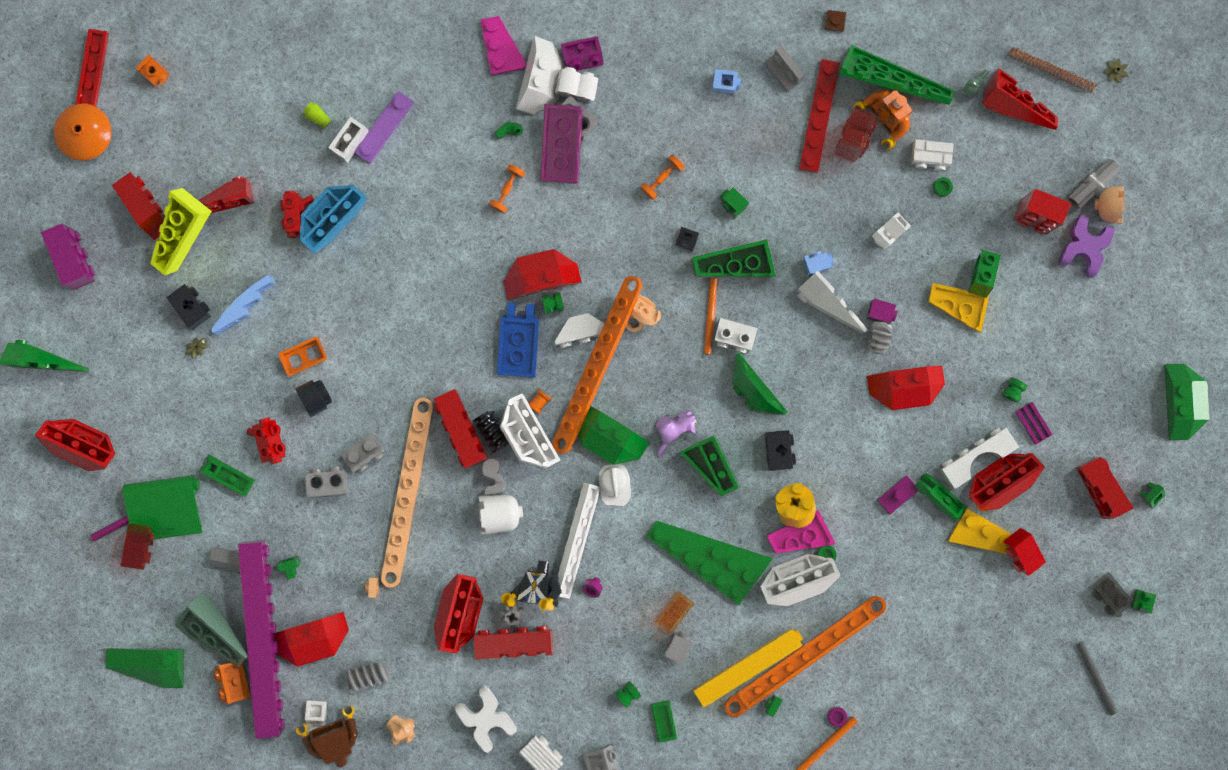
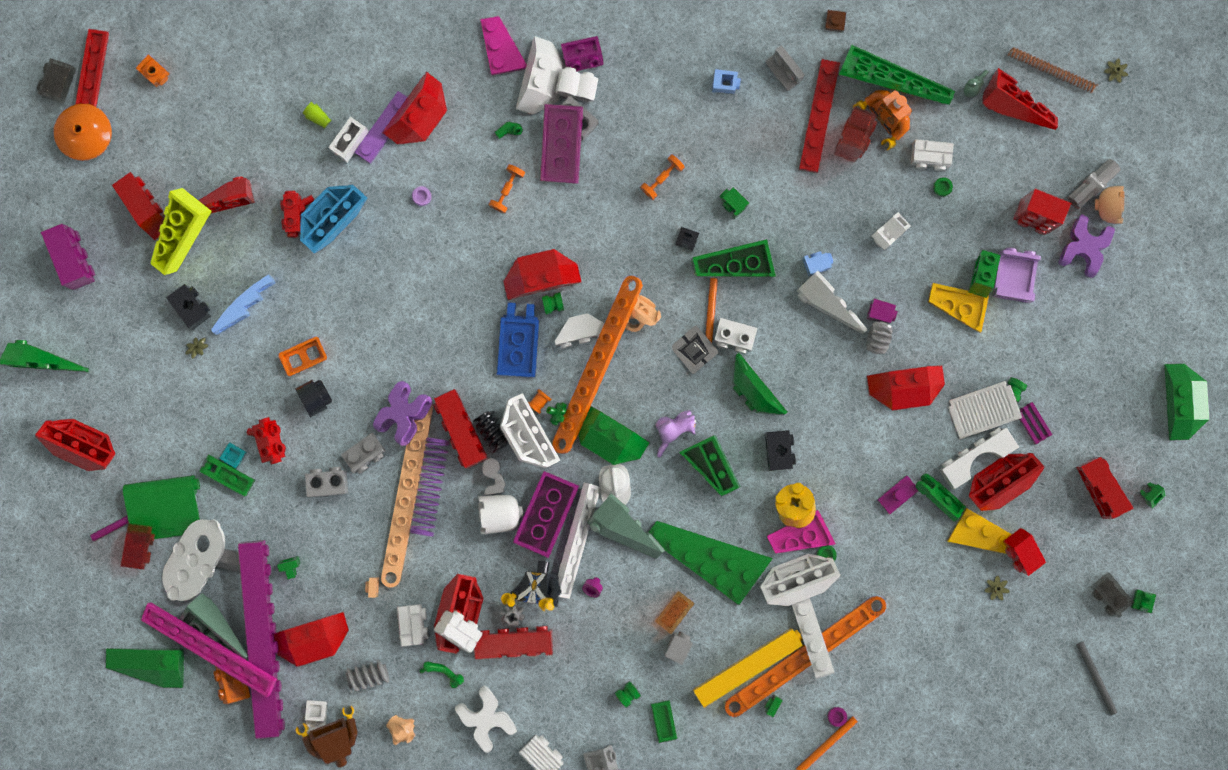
none -> clear smoke brick [37,58,76,104]
none -> dark pink tile [141,602,277,697]
none -> white piece [162,519,225,601]
none -> teal tile [219,442,247,469]
none -> medium lavender piece [373,381,432,446]
none -> red wedge [382,72,447,144]
none -> white brick [397,604,429,646]
none -> medium lavender piece [409,437,450,536]
none -> lavender tile [412,186,431,206]
none -> green piece [419,662,464,689]
none -> white brick [434,610,482,653]
none -> magenta brick [513,471,579,558]
none -> green plant [546,402,567,426]
none -> sand green wedge [587,494,665,559]
none -> sticker [672,325,719,374]
none -> white plate [792,598,835,679]
none -> white window [948,381,1022,439]
none -> olive plant [984,576,1010,600]
none -> lavender panel [992,248,1041,303]

